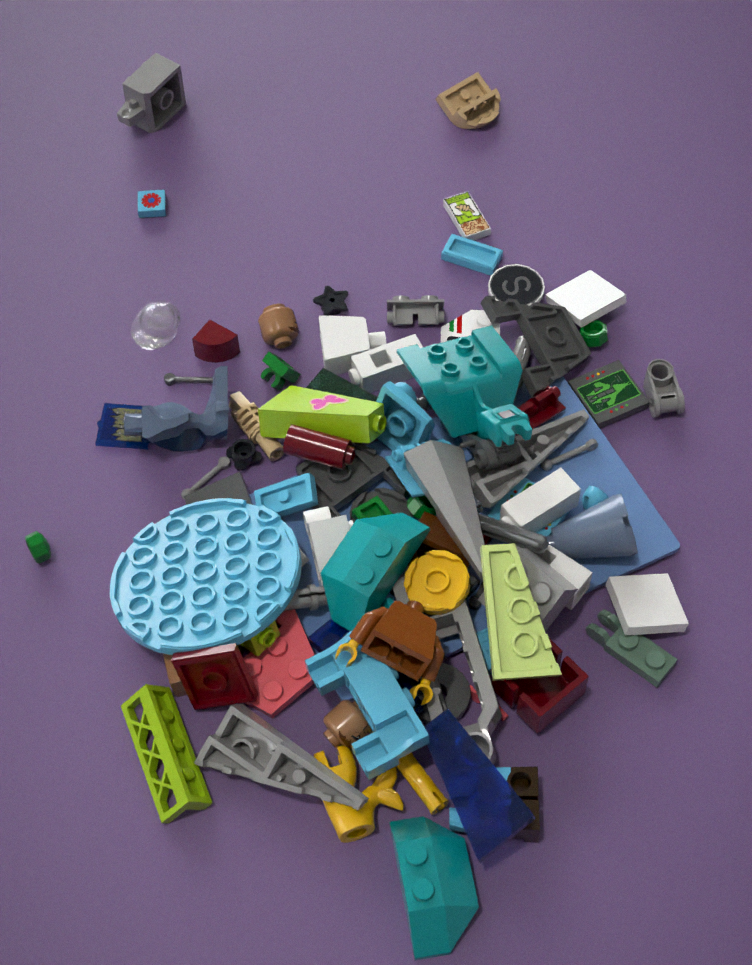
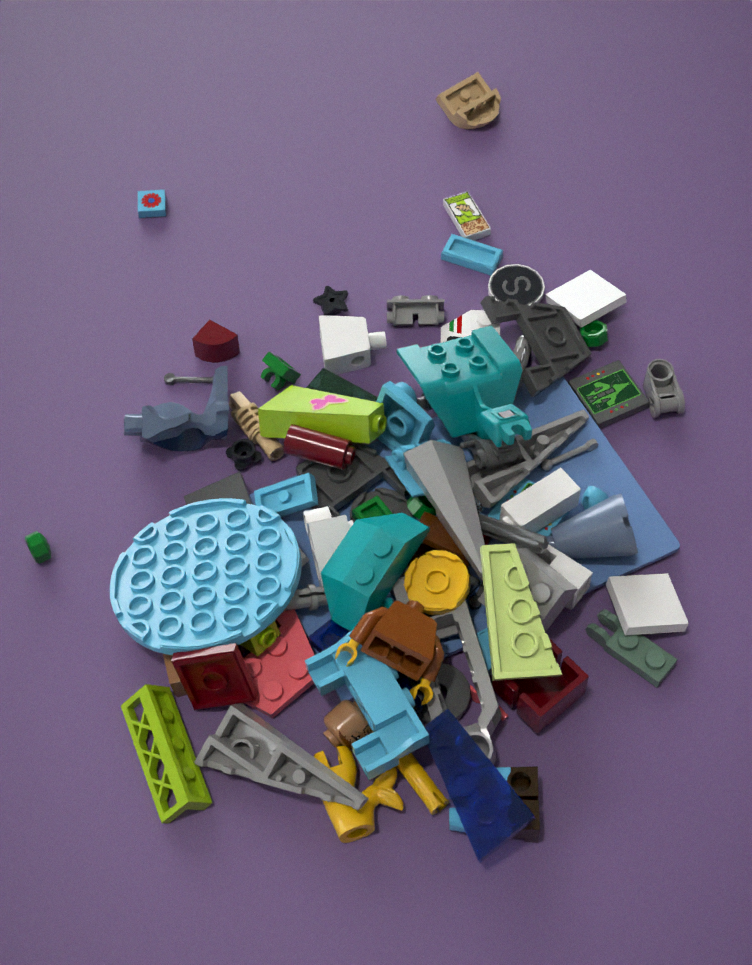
clear blue piece [95,403,154,450] -> none
light grey hinge [117,53,186,133] -> none
clear hat [131,300,180,350] -> none
light grey hinge [181,456,231,500] -> none
medium nougat head [258,303,299,349] -> none
white brick [348,334,423,396] -> none
teal wedge [389,816,479,960] -> none
dark red hinge [515,386,566,436] -> none

